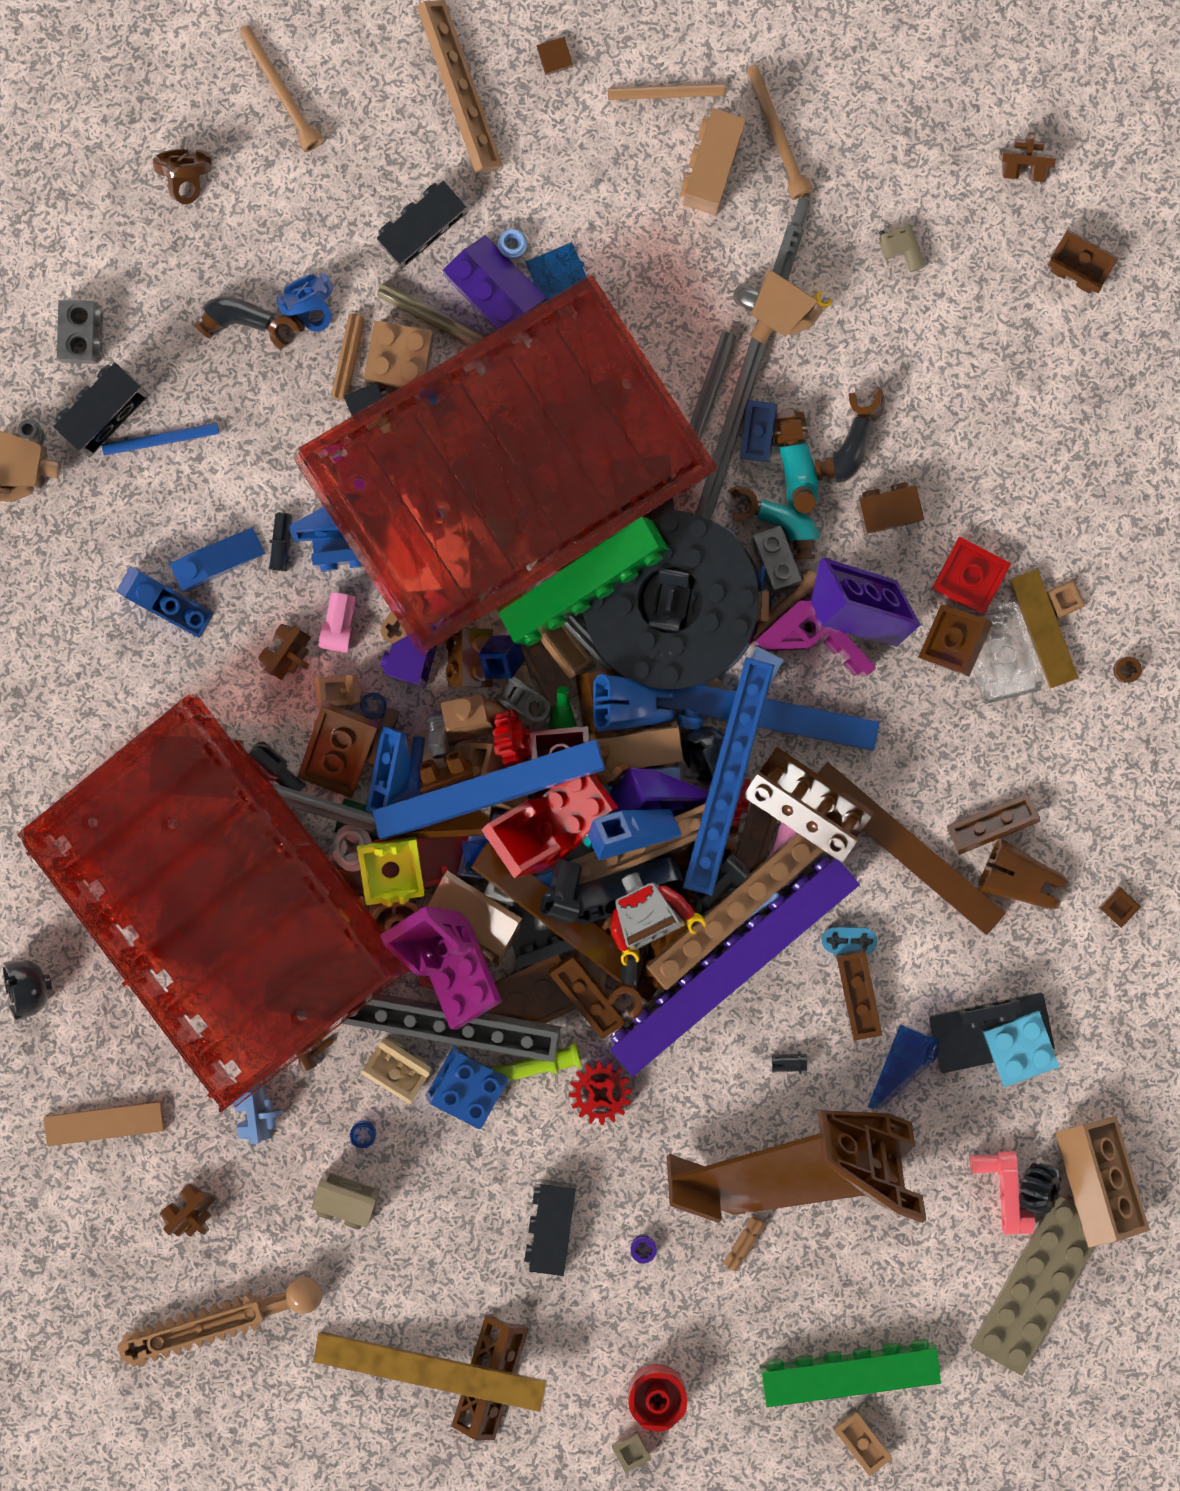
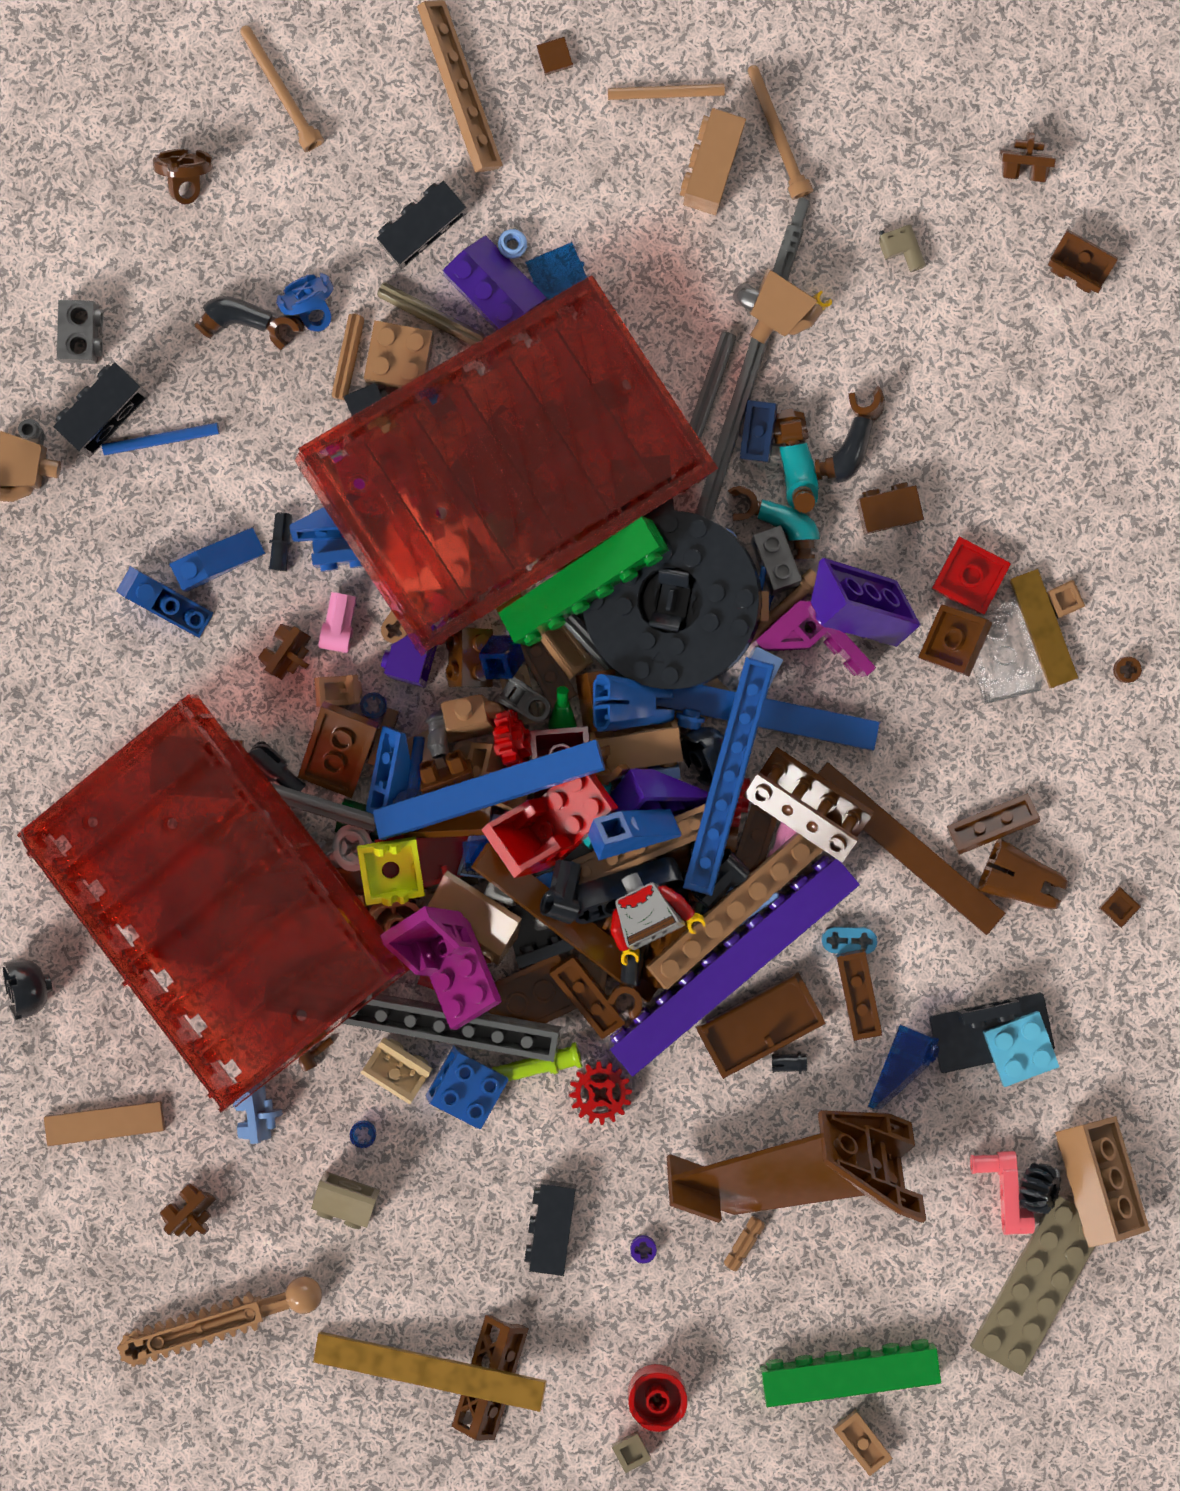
none -> reddish brown container [695,971,826,1079]

